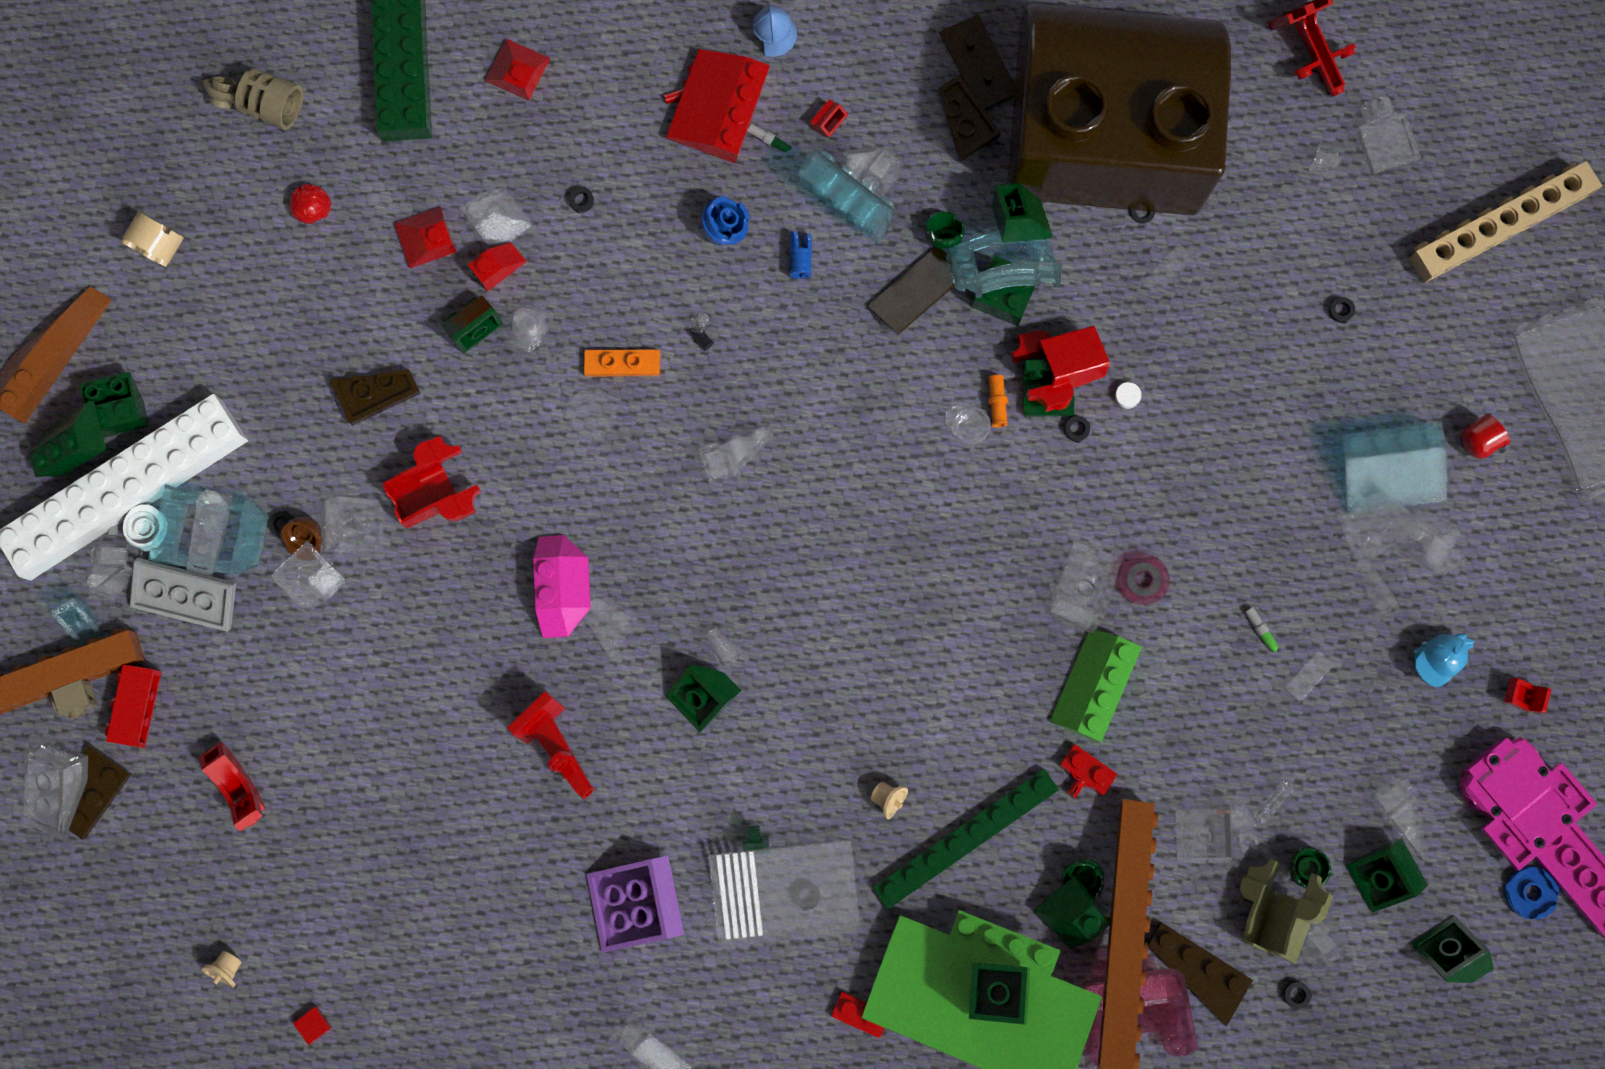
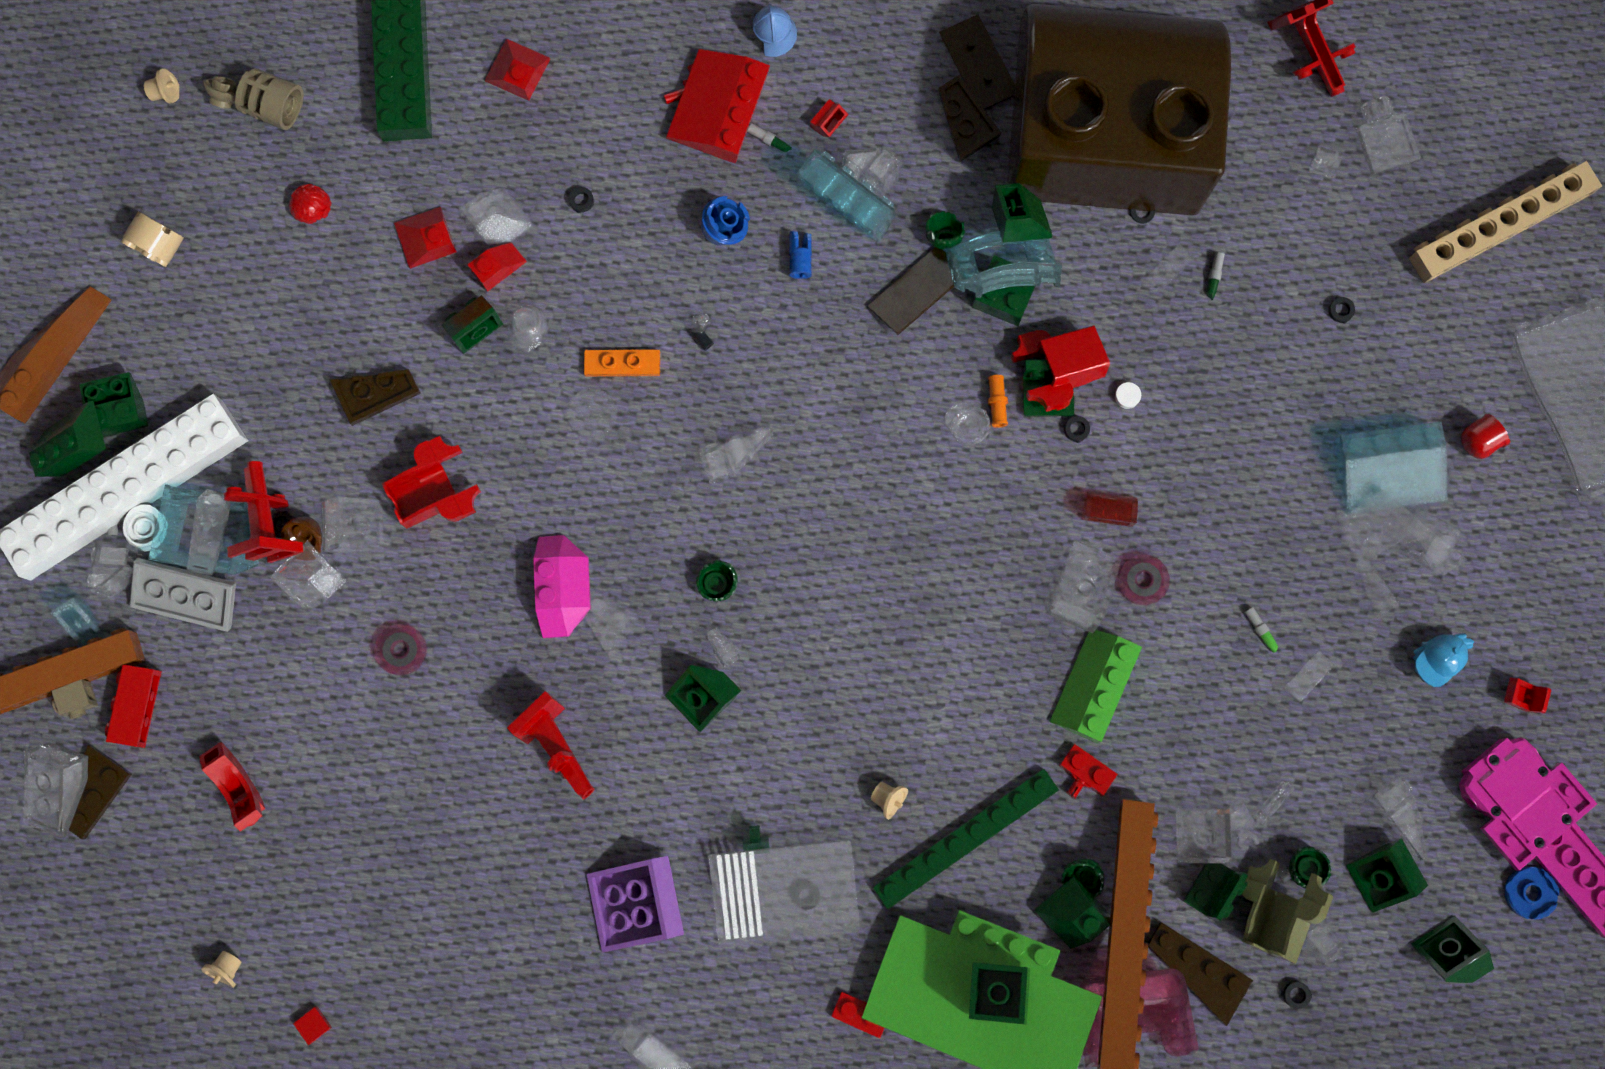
none -> tan piece [144,69,179,104]
none -> red piece [223,461,303,563]
none -> clear pink tile [374,624,427,676]
none -> dark green hair [696,560,738,602]
none -> clear red brick [1082,490,1138,527]
none -> dark green bracket [1183,857,1248,921]
none -> light grey piece [1206,252,1225,300]

